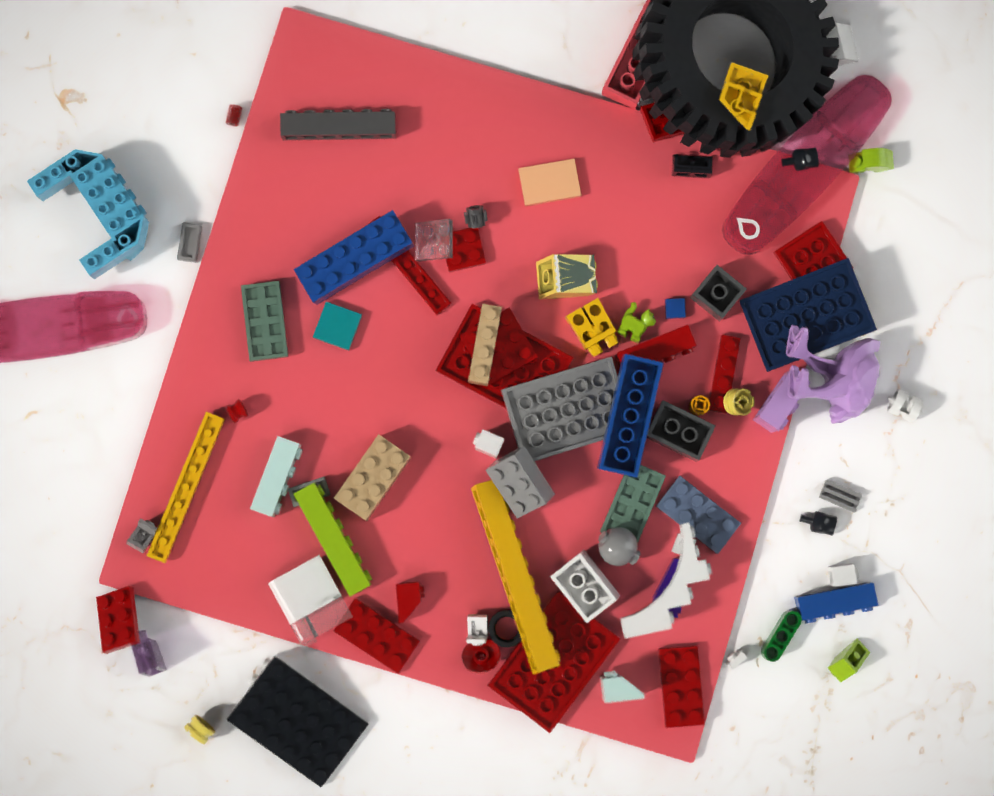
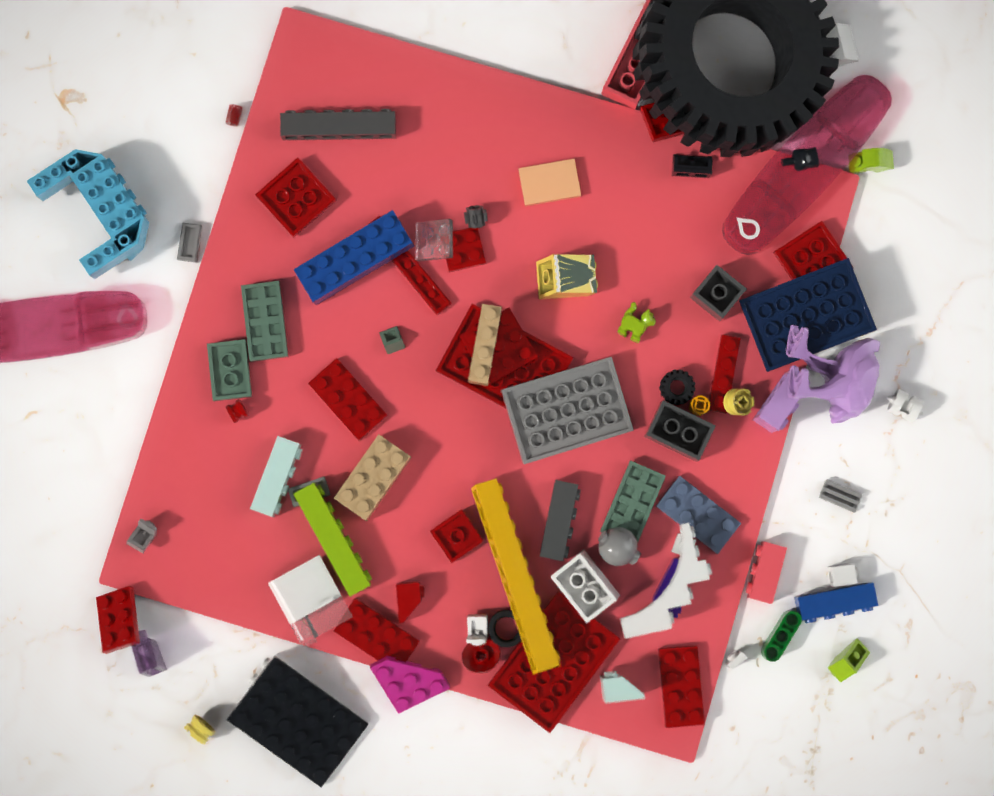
yellow plate [147,412,225,563] -> none
teal tile [313,302,362,351] -> none
white brick [473,430,504,459] -> none
light grey brick [486,445,555,519] -> none
yellow hips [565,298,618,357] -> none
blue brick [597,354,663,478] -> none
red brick [615,324,697,366] -> none
blue tile [665,298,686,319] -> none
yellow slope [719,62,768,131] -> none
black piece [799,511,837,536] -> none
none -> sand green plate [207,339,252,402]
none -> red plate [255,157,336,238]
none -> red plate [308,358,388,441]
none -> dark pink plate [370,656,450,714]
none -> sand green slope [379,326,405,354]
none -> red plate [430,509,483,563]
none -> dark grey brick [539,480,581,561]
none -> black tyre [659,369,695,405]
none -> coral brick [745,541,787,604]

